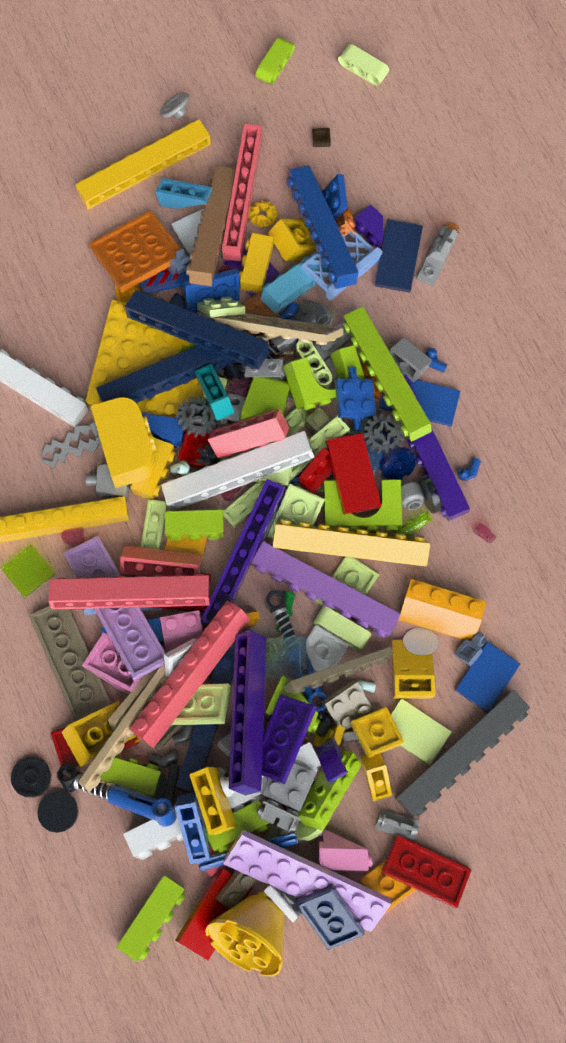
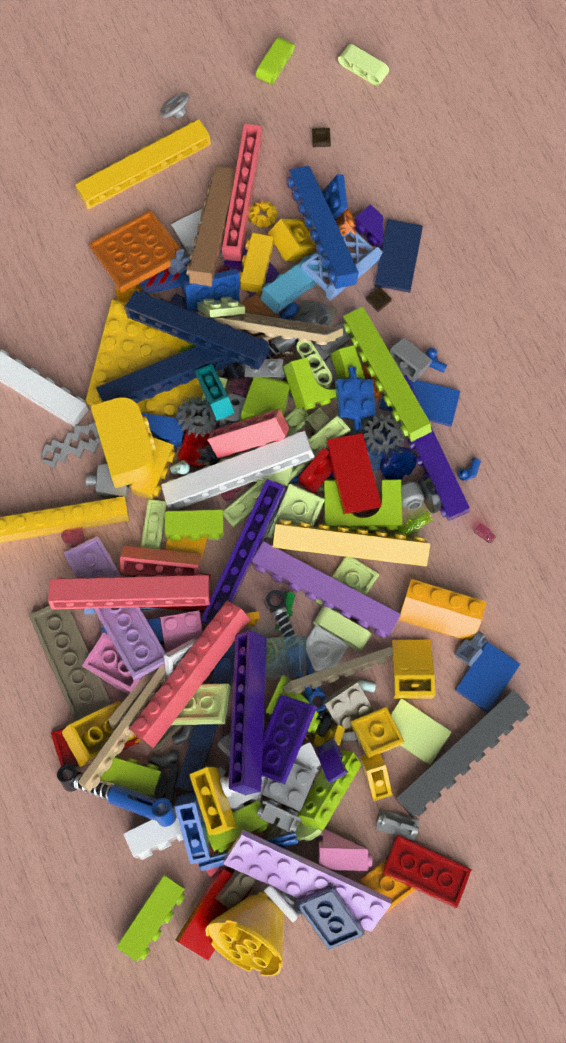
clear neon green tile [0,545,55,599] -> none
black tile [11,757,52,798] -> none
black tile [37,791,79,833] -> none
dark azure slope [155,178,212,209] -> none
white sticker [403,628,438,655] -> none
light grey plate [417,222,459,287] -> none
none -> dark brown tile [366,286,392,312]

